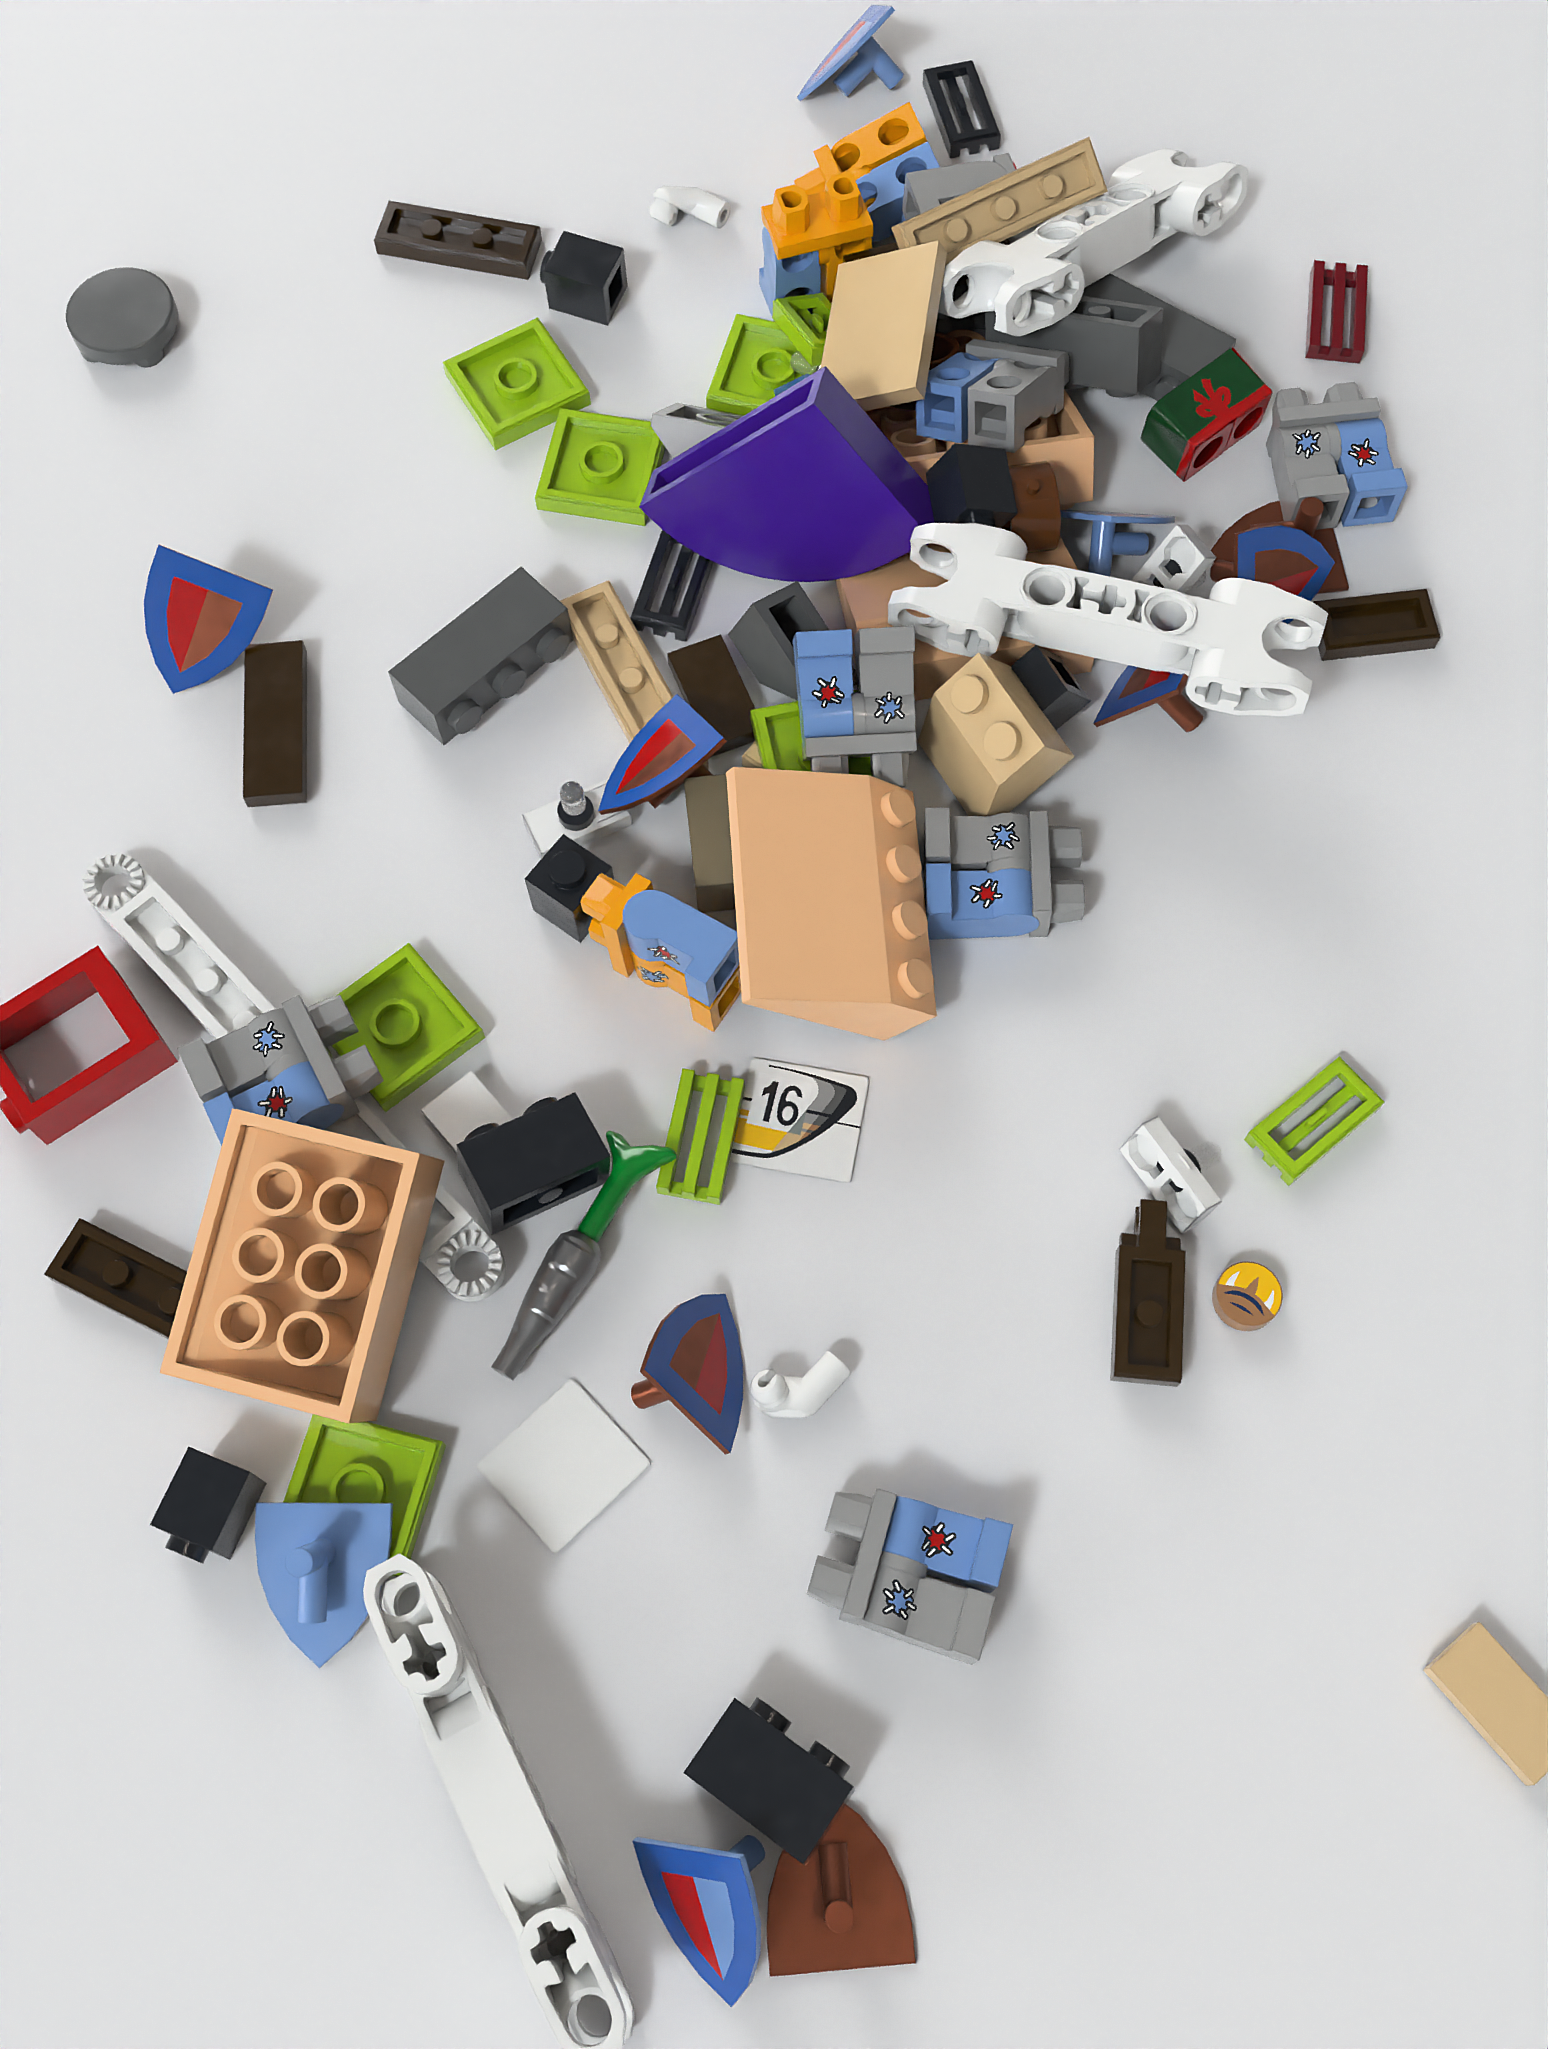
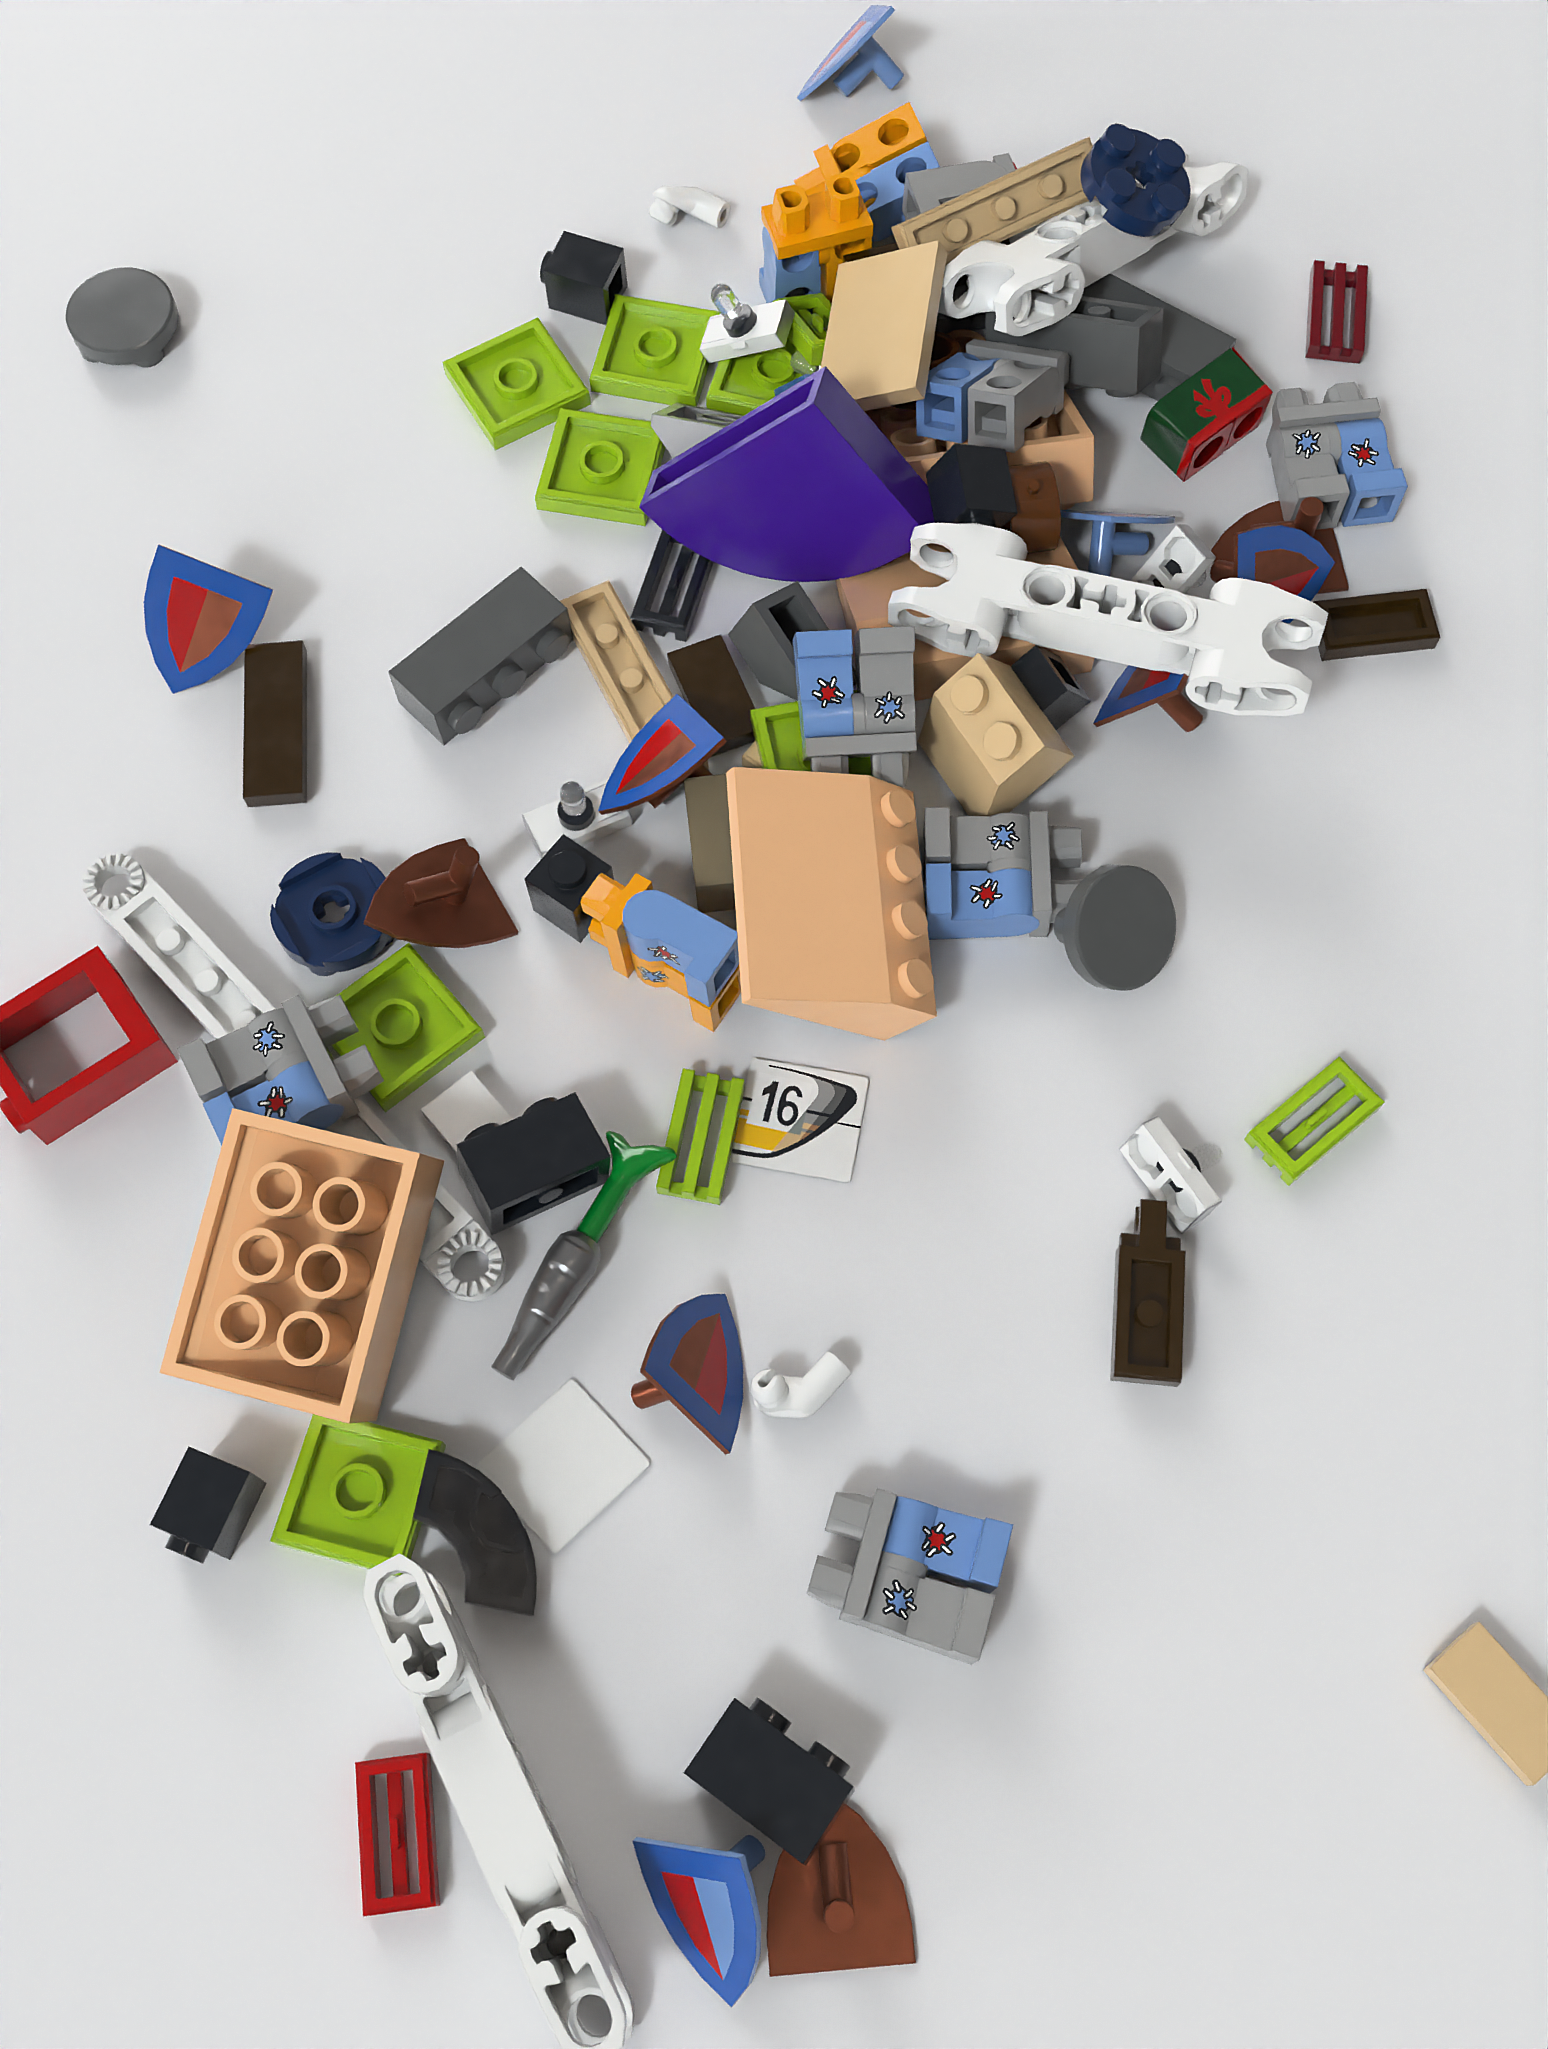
dark brown tile [44,1218,187,1339] -> none
medium blue shield [255,1502,393,1668] -> none
dark brown tile [374,201,542,280] -> none
black tile [922,60,1001,159] -> none
tile [1212,1261,1283,1331] -> none
none -> dark blue plate [270,852,394,976]
none -> red tile [355,1752,440,1917]
none -> copper shield [363,838,519,948]
none -> black tile [412,1449,537,1616]
none -> lime tile [589,294,720,406]
none -> piece [699,283,795,363]
none -> dark grey tile [1054,865,1176,991]
none -> dark blue plate [1080,123,1191,237]

